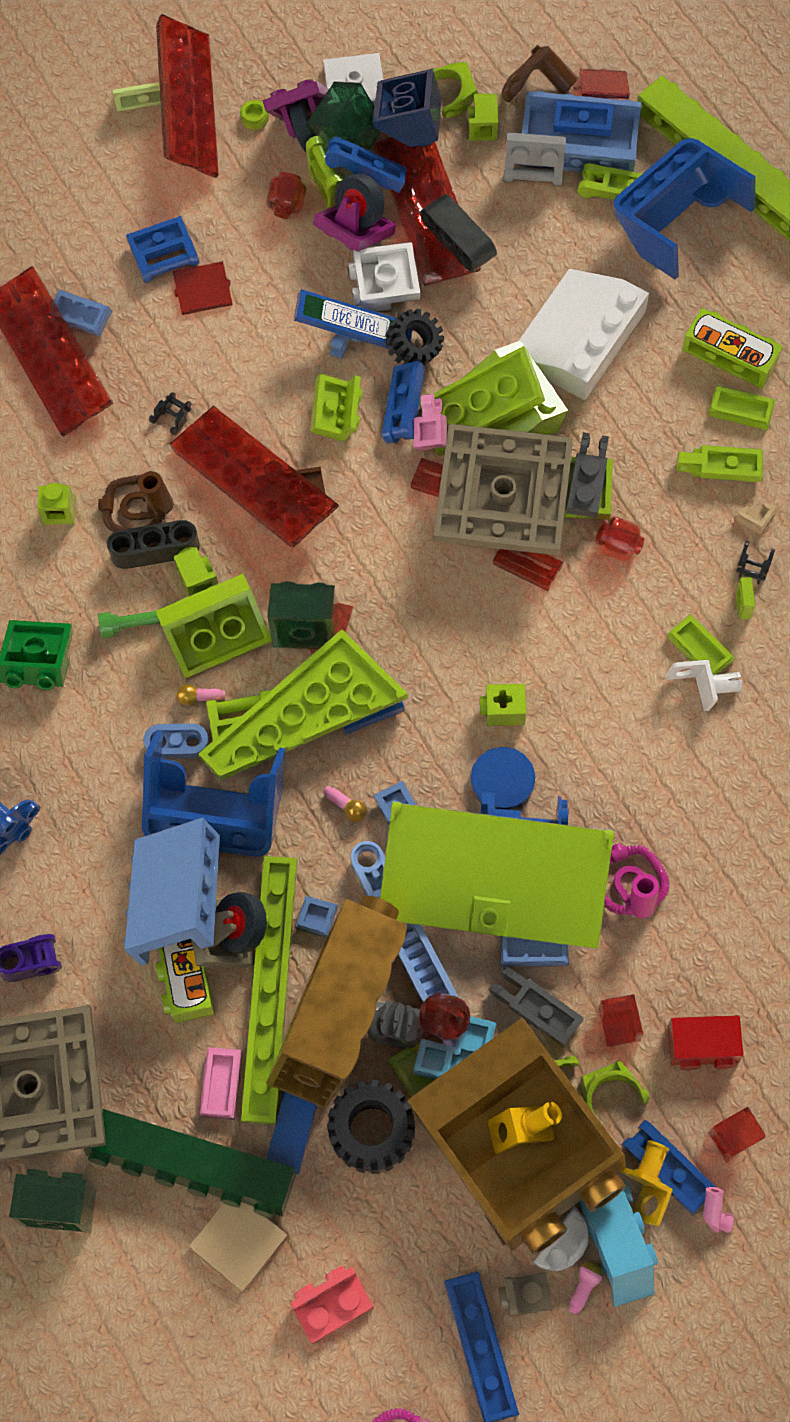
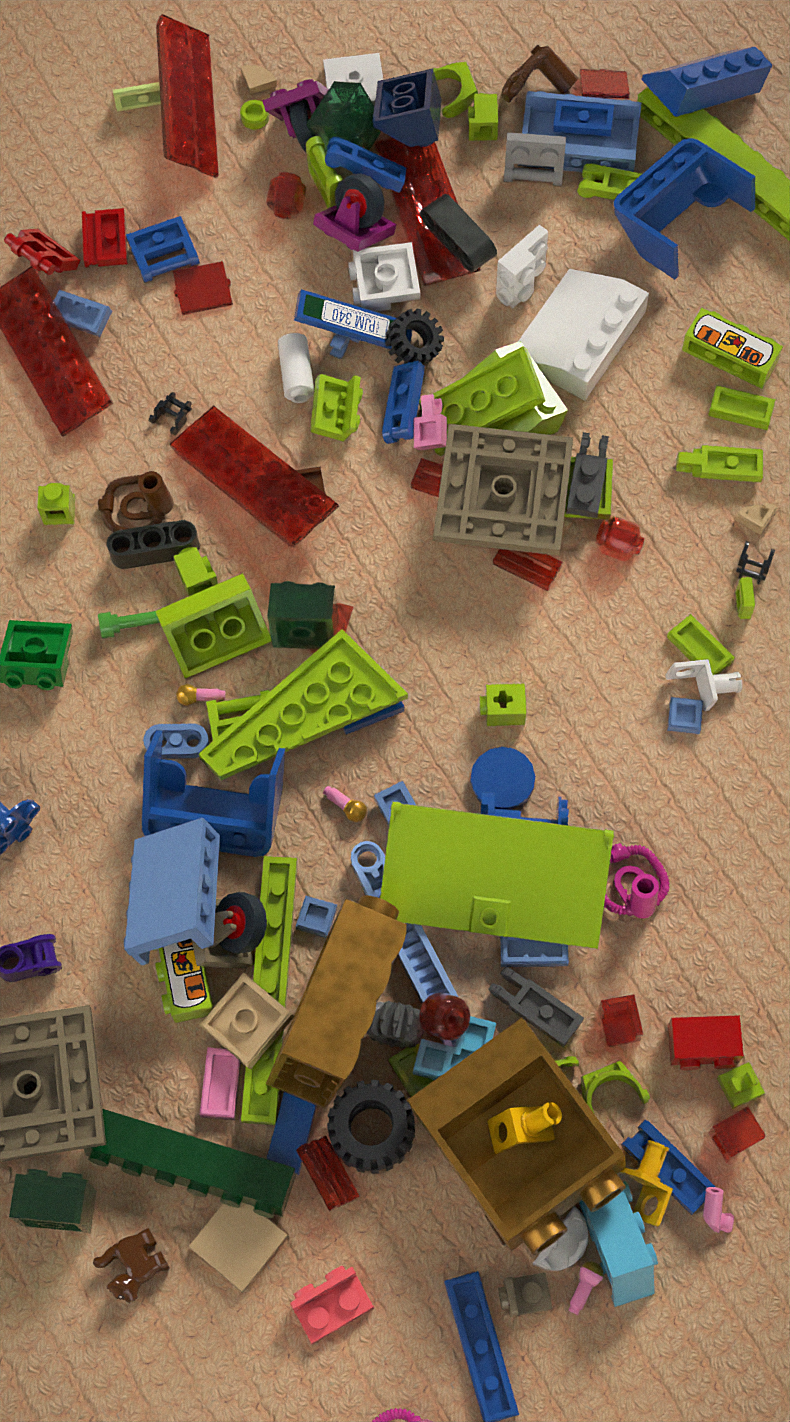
none -> red plate [4,229,81,275]
none -> red plate [82,208,128,268]
none -> reddish brown animal [93,1228,170,1303]
none -> tan tile [199,973,295,1069]
none -> tan tile [241,65,277,95]
none -> white brick [278,333,314,403]
none -> clear red tile [296,1136,360,1211]
none -> white plate [496,224,548,308]
none -> blue slope [641,47,772,117]
none -> medium blue tile [667,697,703,734]
none -> lime tile [717,1062,765,1109]

